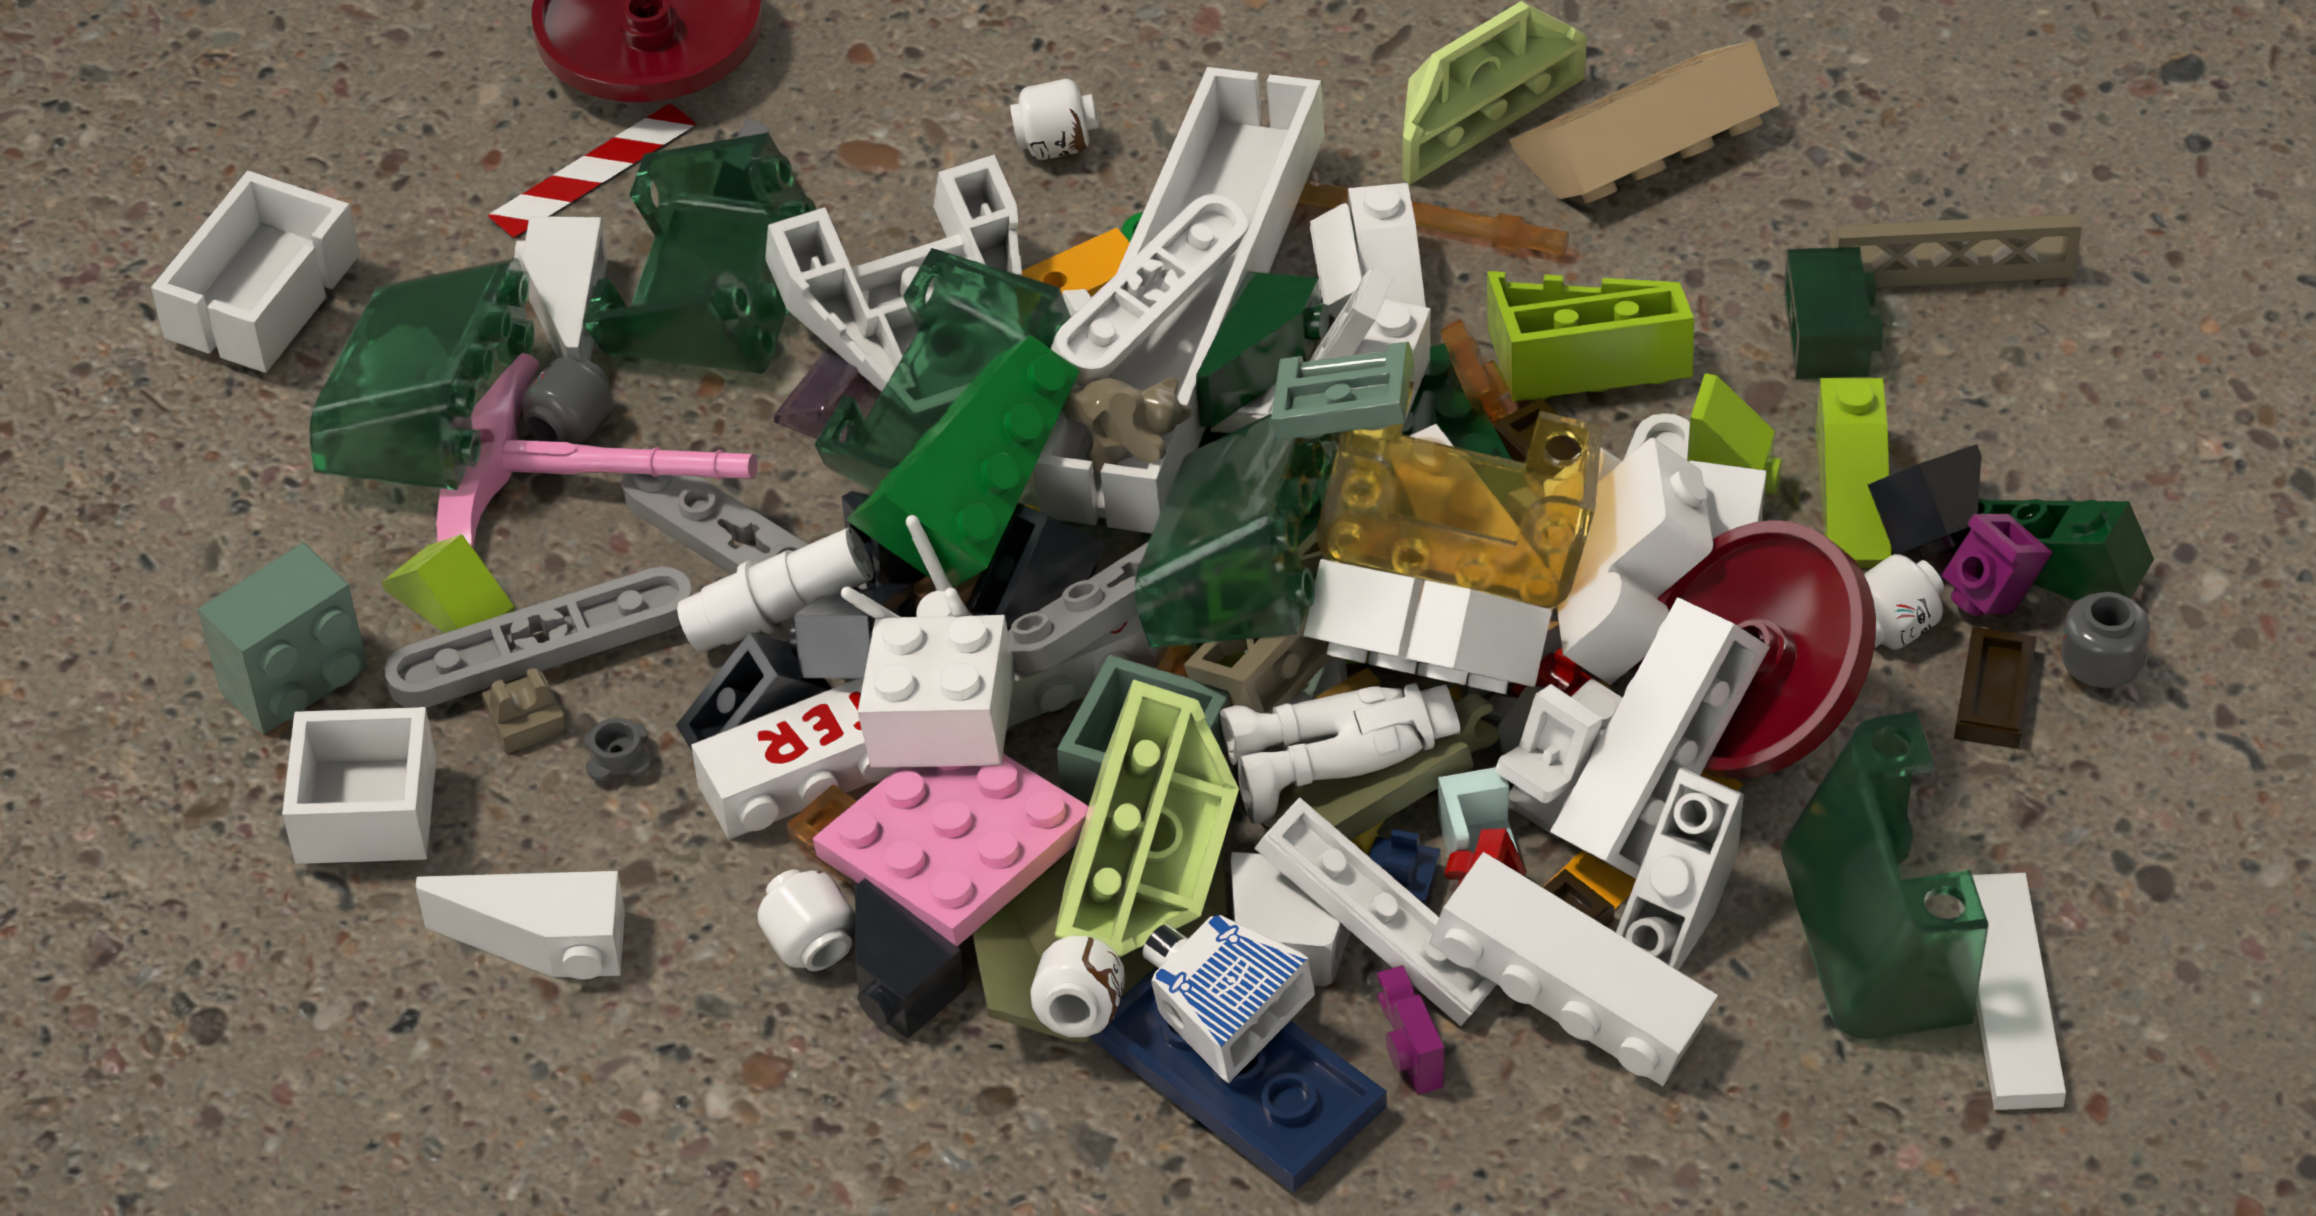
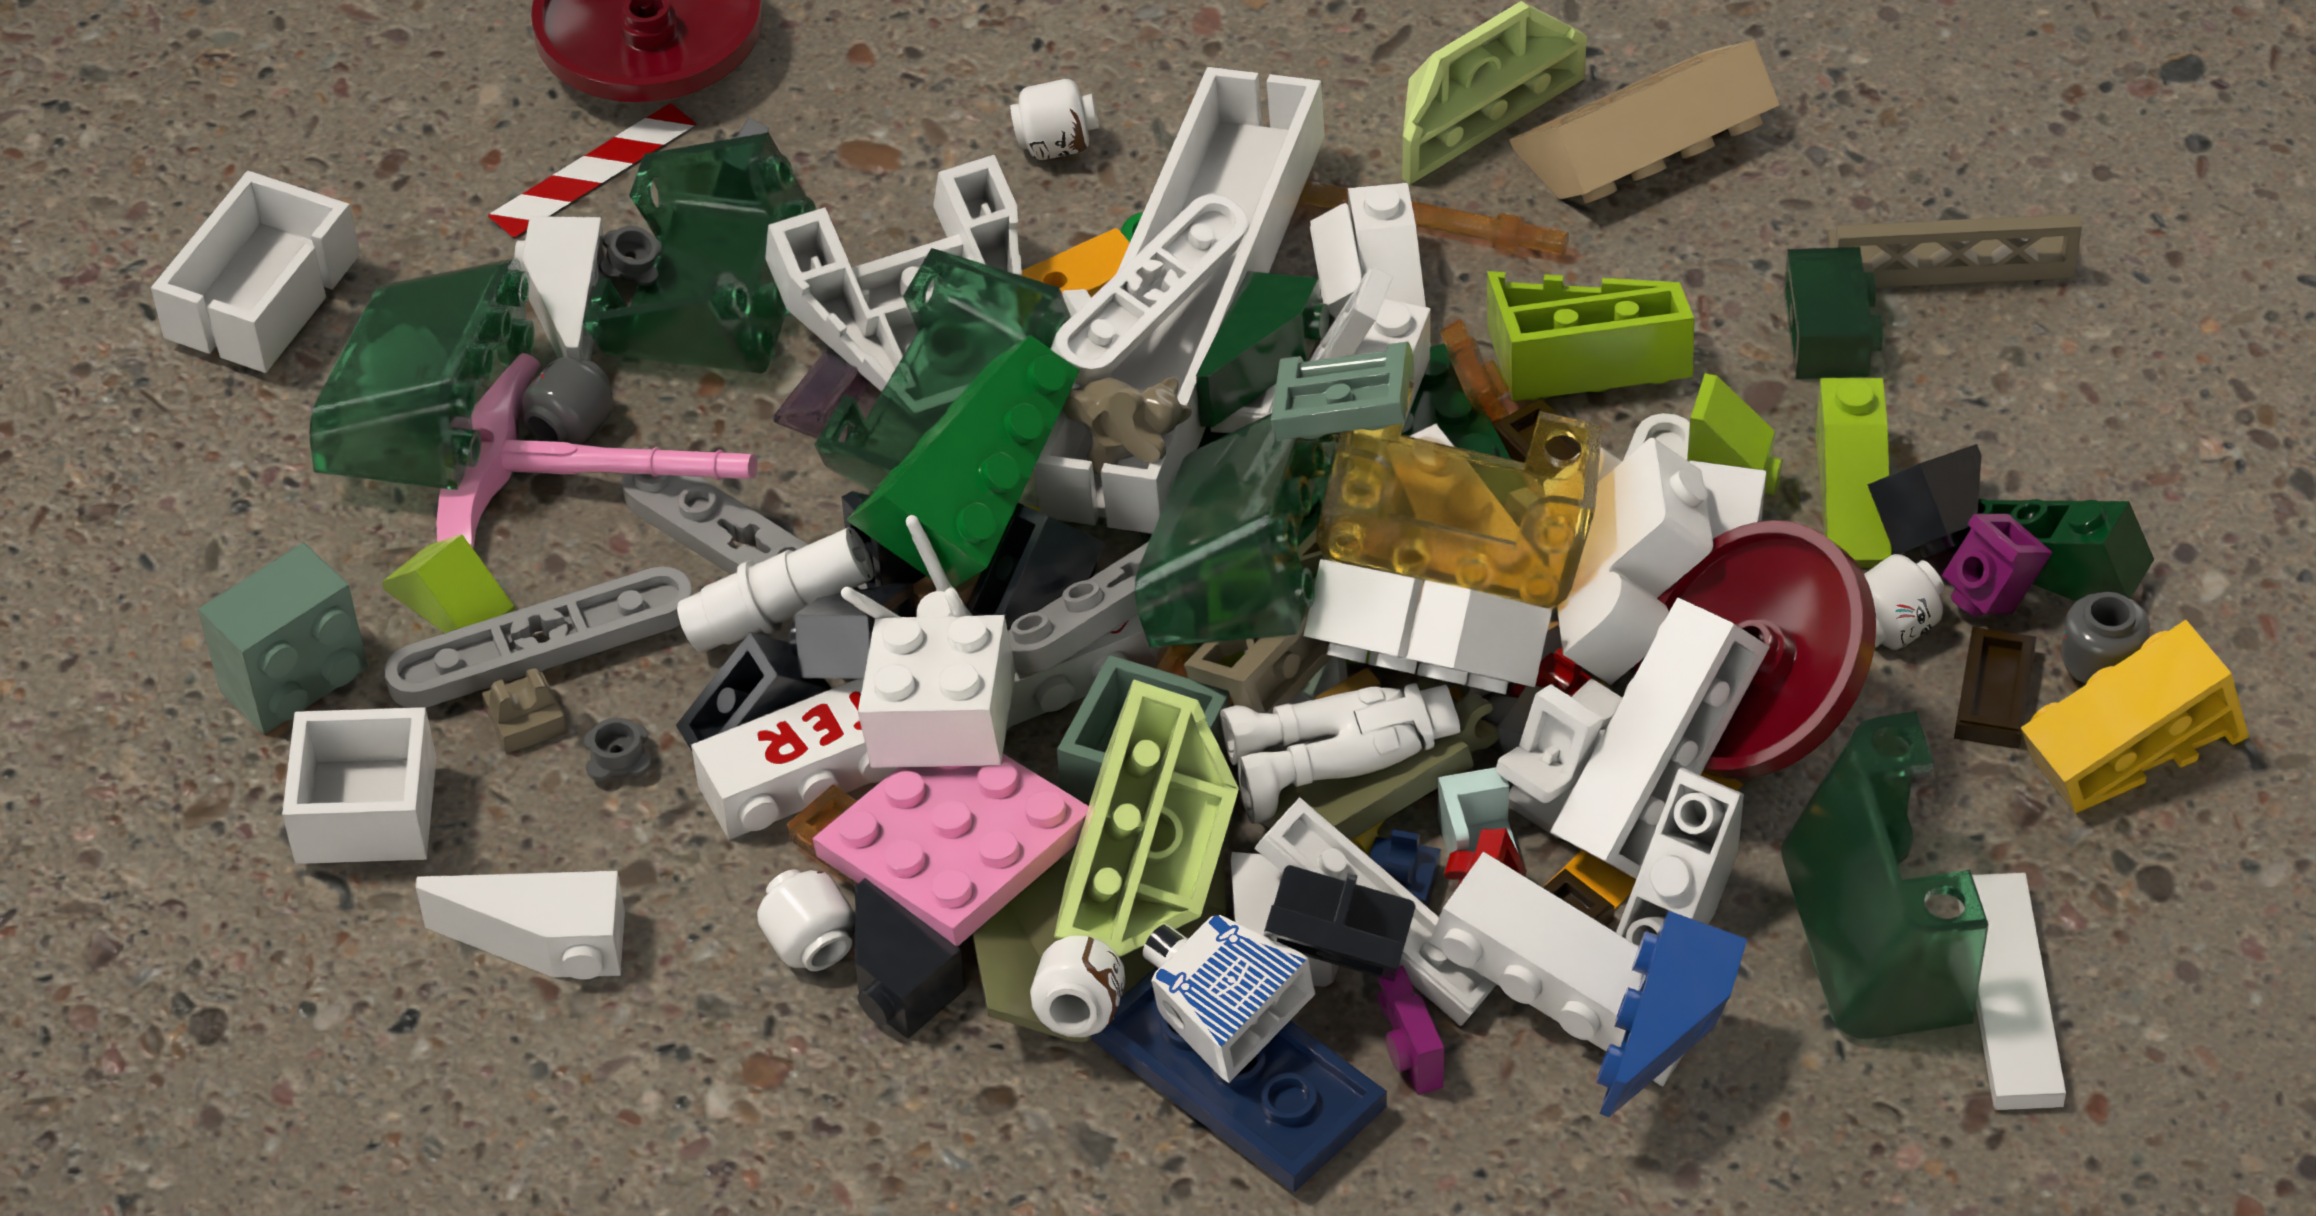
none -> dark grey plate [599,226,662,286]
none -> black panel [1264,865,1416,982]
none -> blue slope [1596,911,1747,1117]
none -> yellow wedge [2021,620,2249,814]

